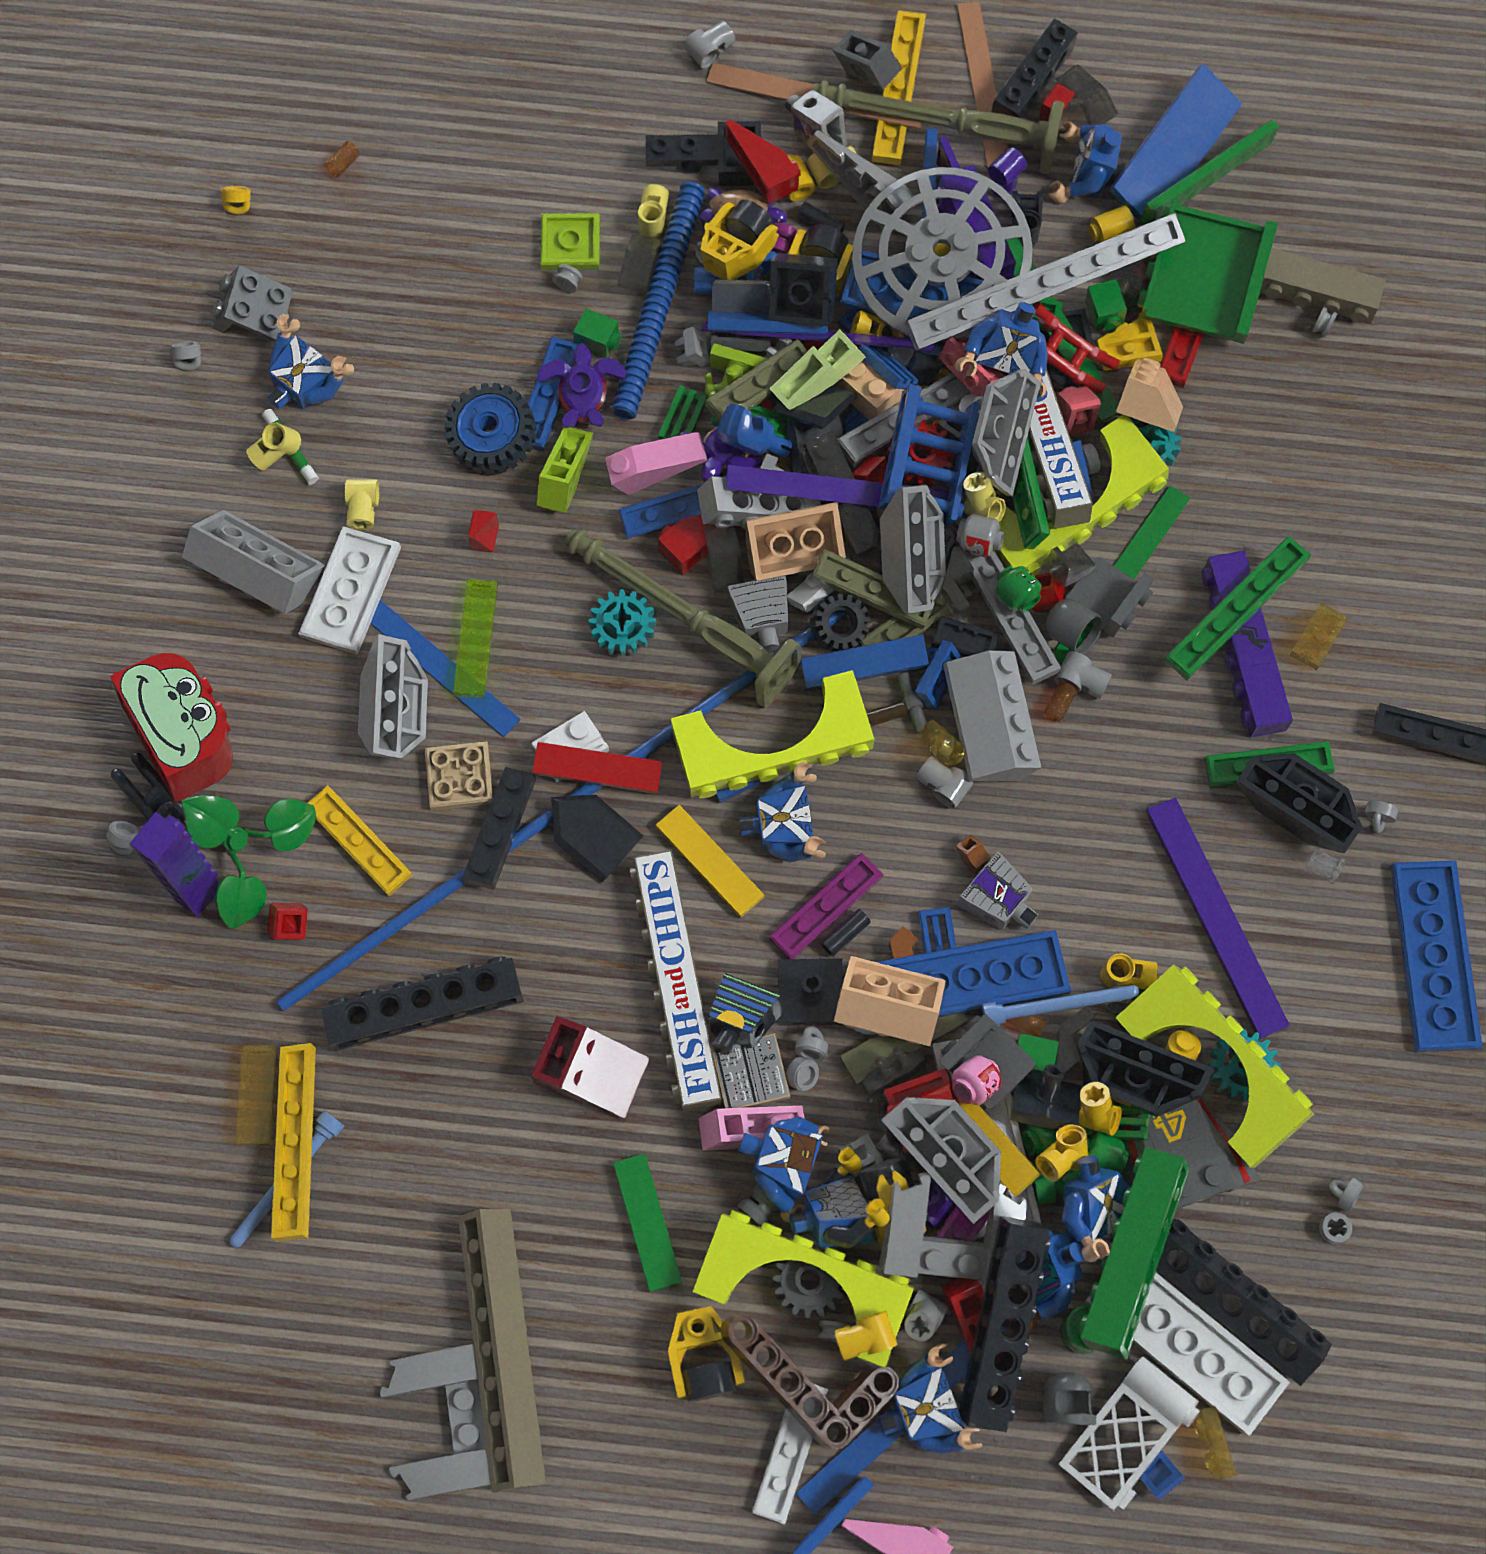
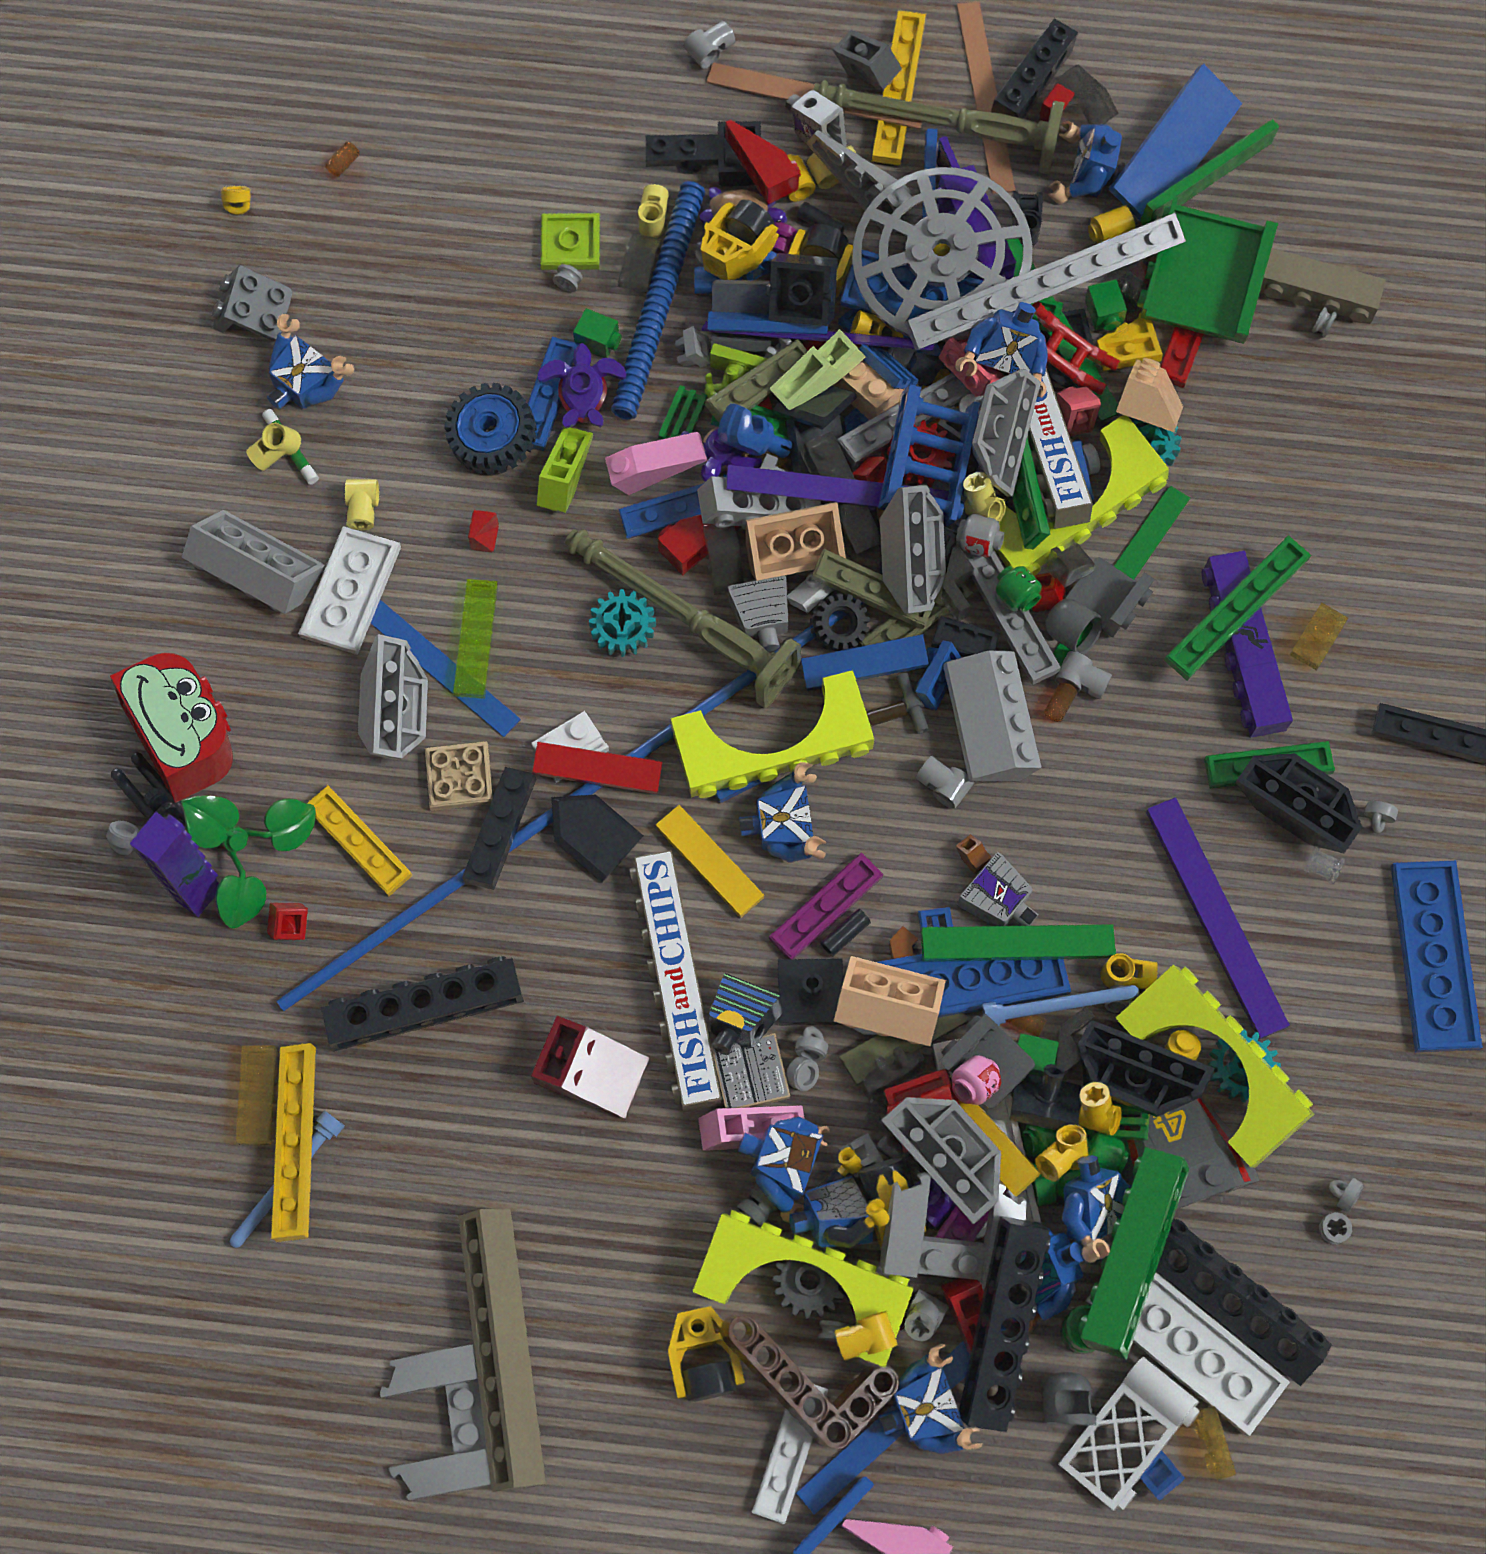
light grey tile [170,341,201,371] -> none
green tile [614,1154,682,1293] -> none
clear yellow piece [922,720,965,766] -> none
dark purple piece [988,148,1027,197] -> none
none -> green tile [920,924,1116,962]

